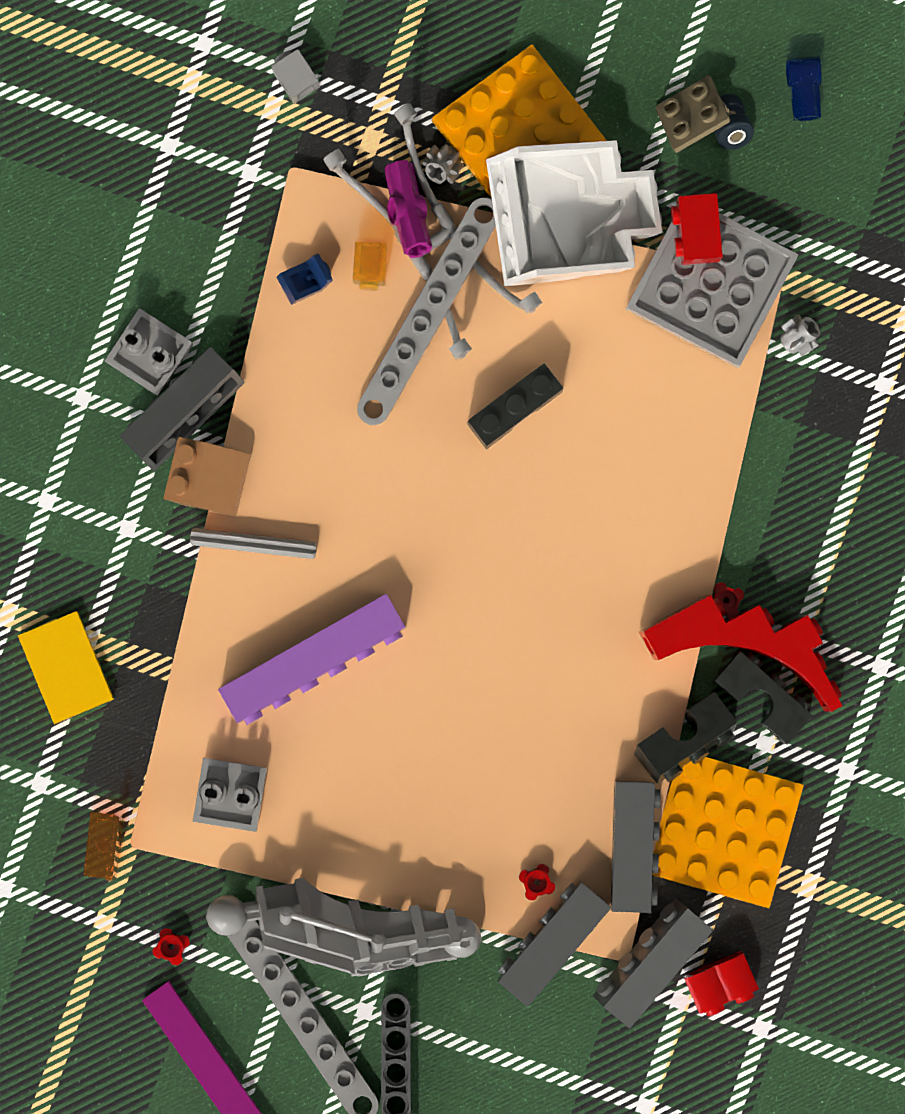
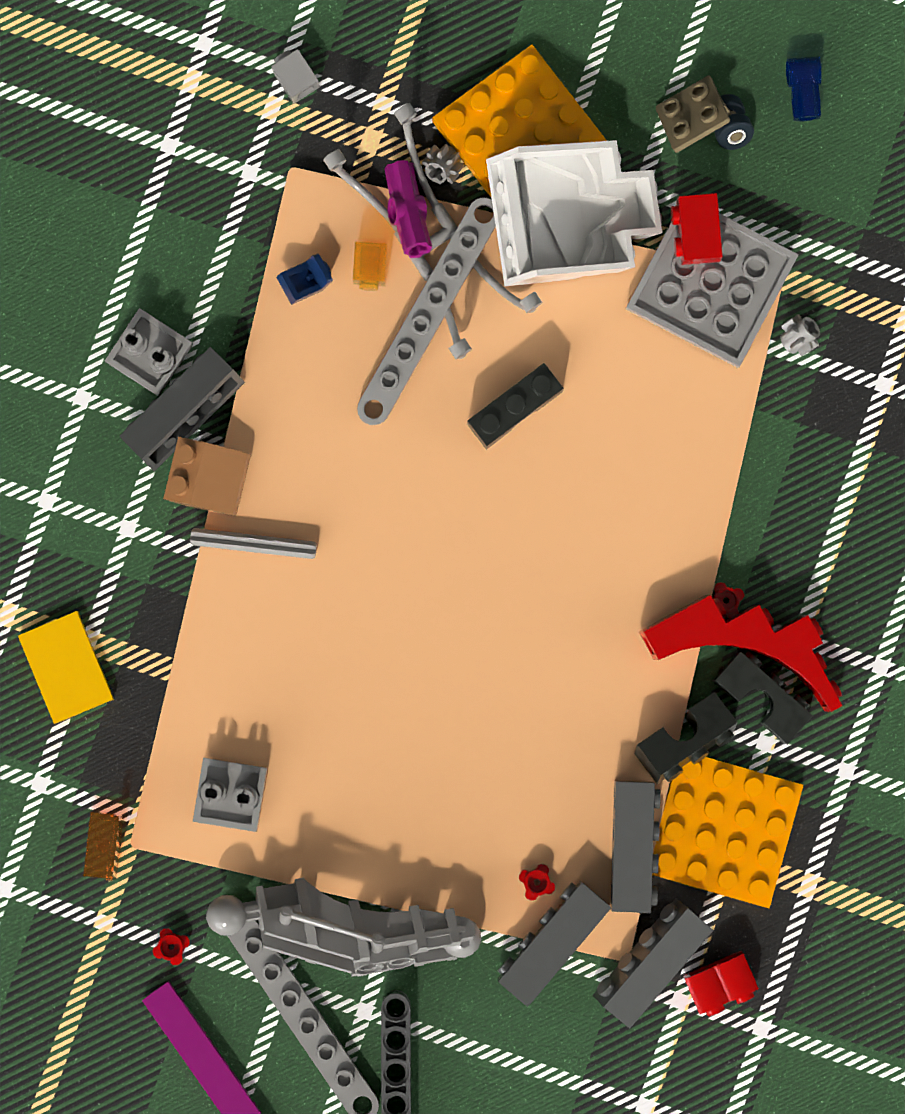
medium lavender brick [218,594,406,725] -> none

